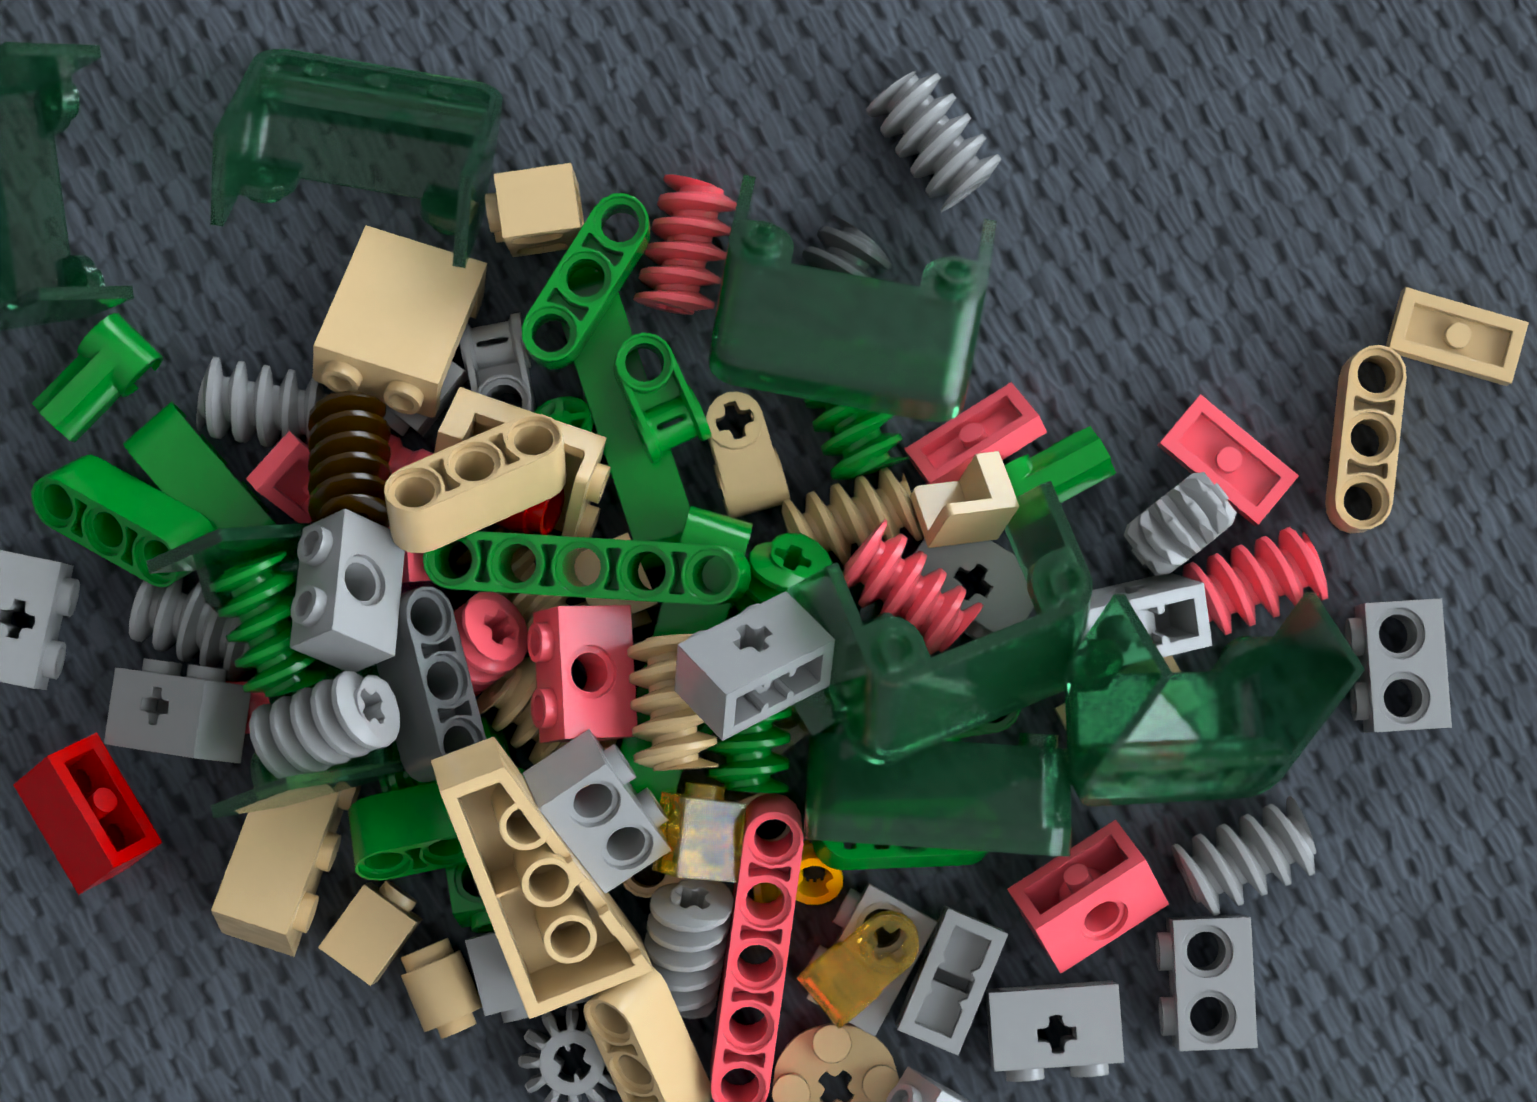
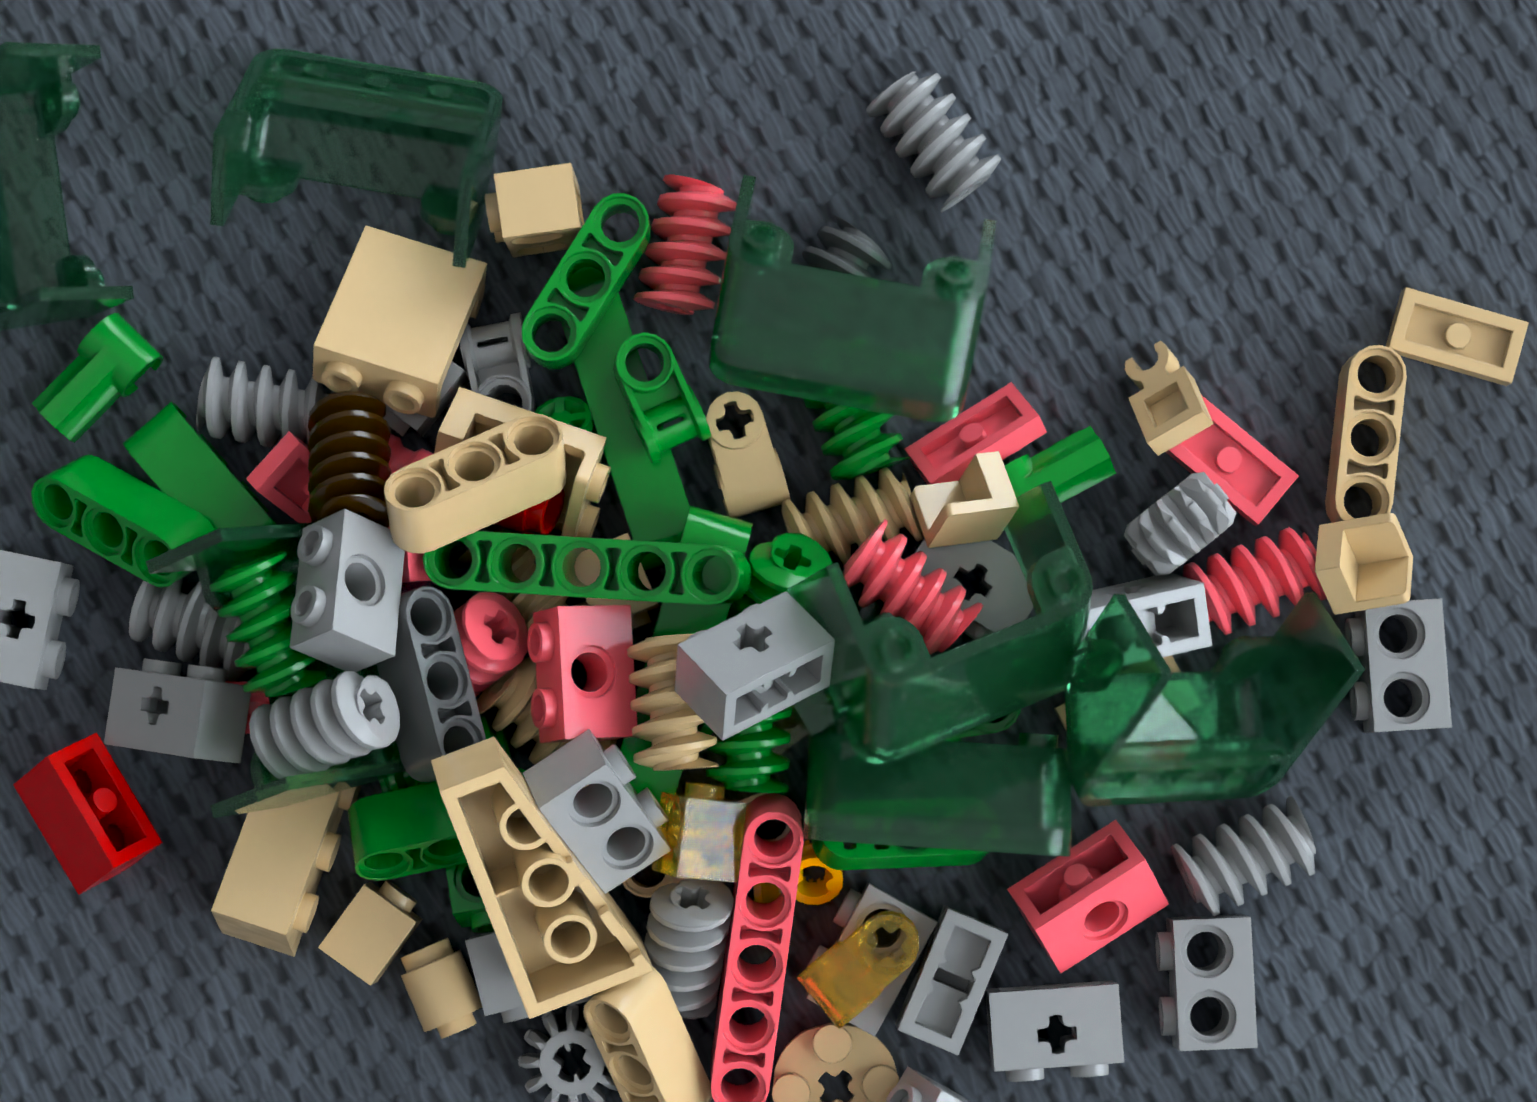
none -> tan plate [1125,341,1214,456]
none -> tan panel [1315,513,1413,615]

